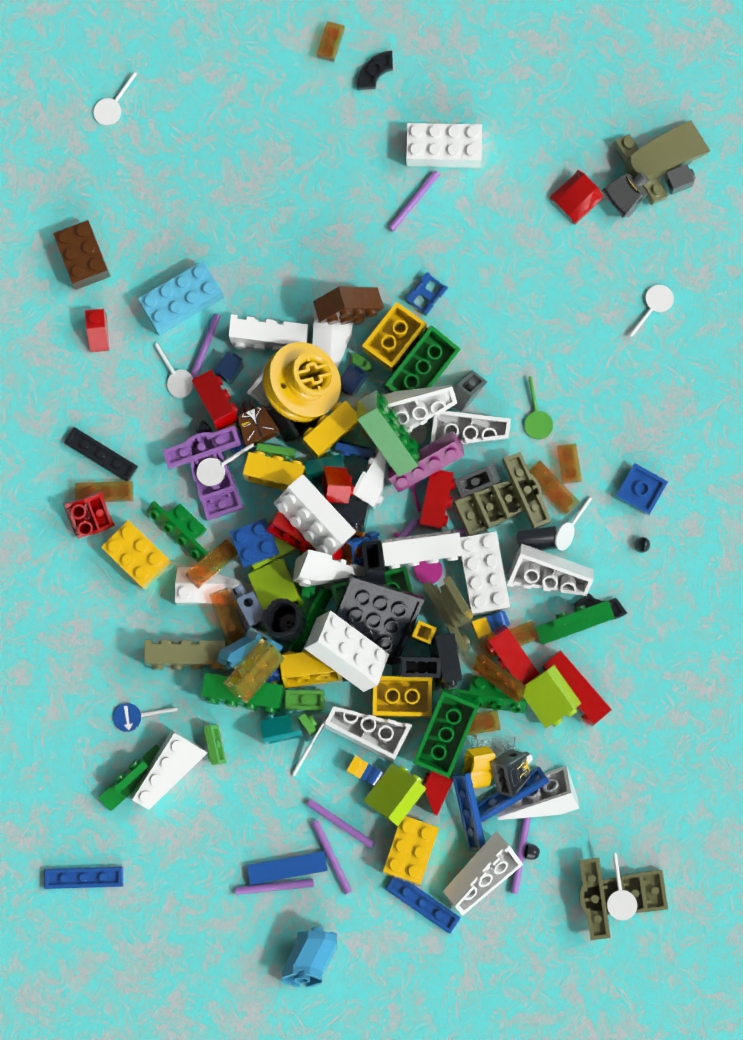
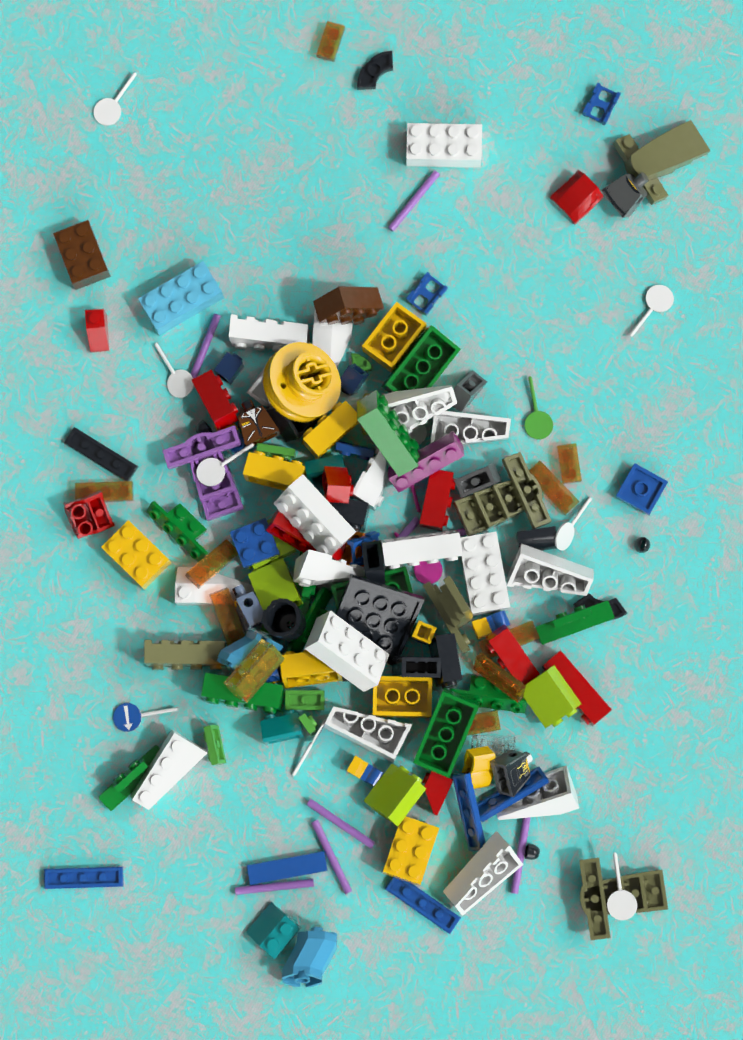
dark grey brick [665,164,696,194] -> none
none -> teal slope [246,902,301,959]
none -> blue piece [583,82,621,125]

